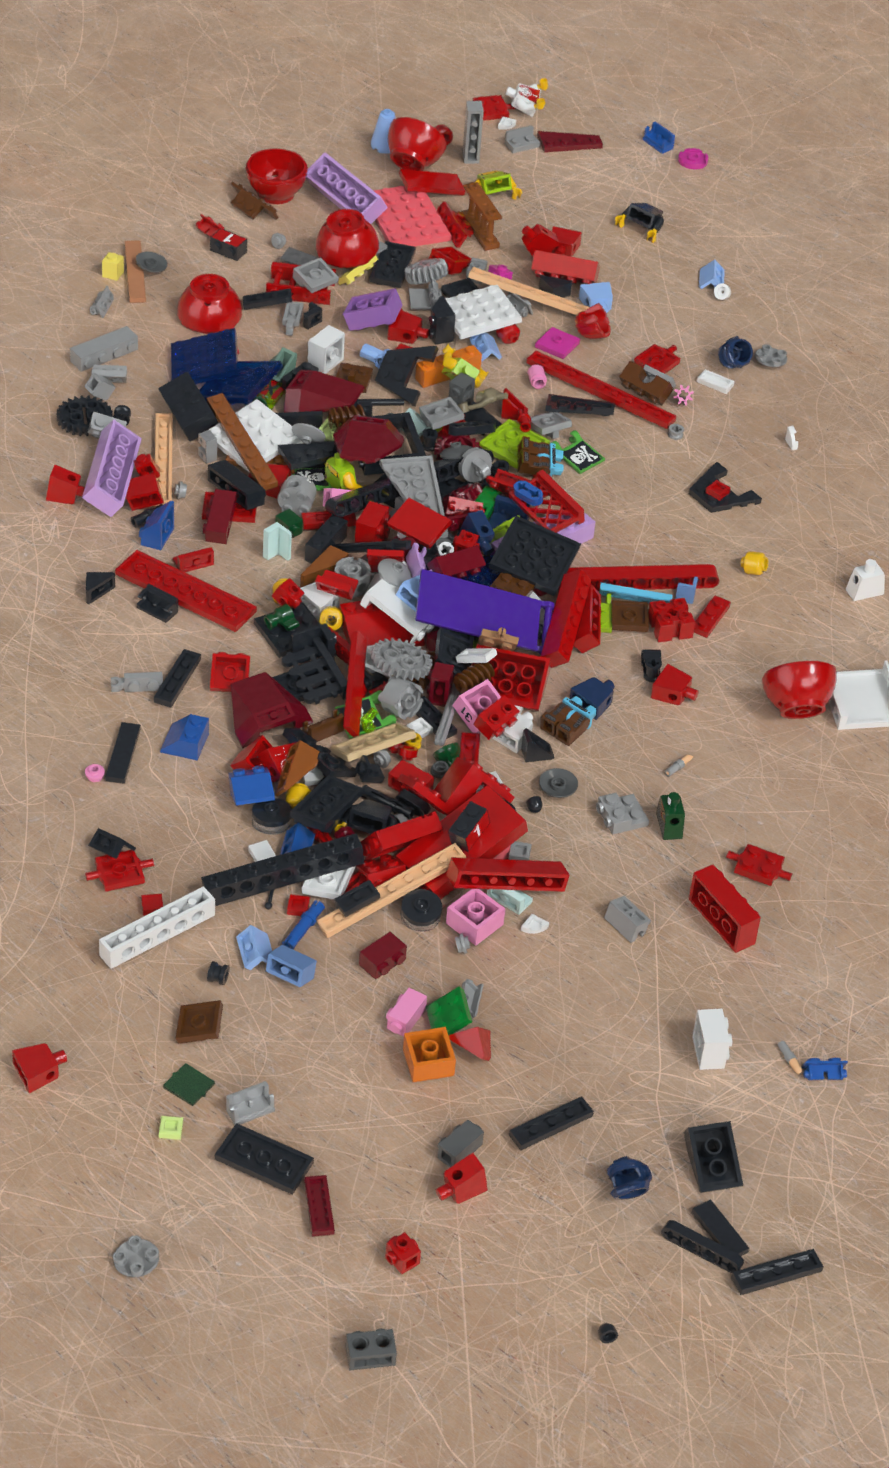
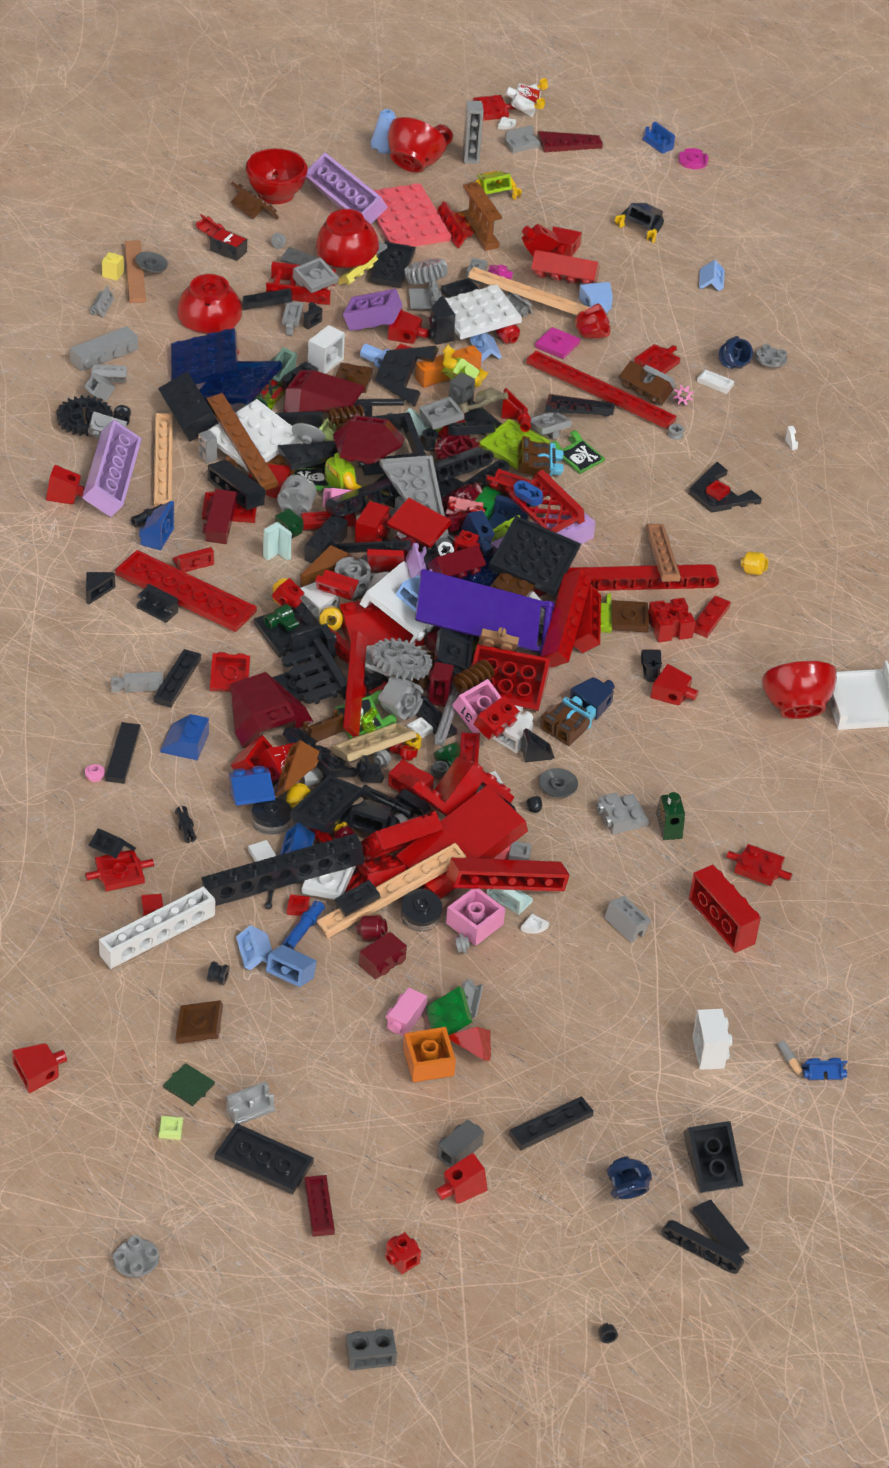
red torso [126,471,164,511] -> none
red brick [134,453,161,478] -> none
light grey plate [174,481,187,499] -> none
light grey dish [378,559,412,587] -> none
red tile [399,169,465,196] -> none
red plate [429,246,472,275] -> none
dark grey dish [440,442,473,459] -> none
black brick [448,801,490,852] -> none
white tile [456,648,497,663] -> none
light grey tile [458,447,492,482] -> none
bright pink brick [527,365,547,389] -> none
black slope [539,275,572,298] -> none
medium azure tile [600,583,673,603] -> none
light grey piece [665,755,693,777] -> none
medium blue panel [676,577,698,604] -> none
white tile [714,283,731,300] -> none
black plate [731,1249,824,1295] -> none
white torso [846,559,885,601] -> none
none -> black pin [175,806,197,843]
none -> dark red head [356,914,388,942]
none -> nougat tile [646,524,680,582]

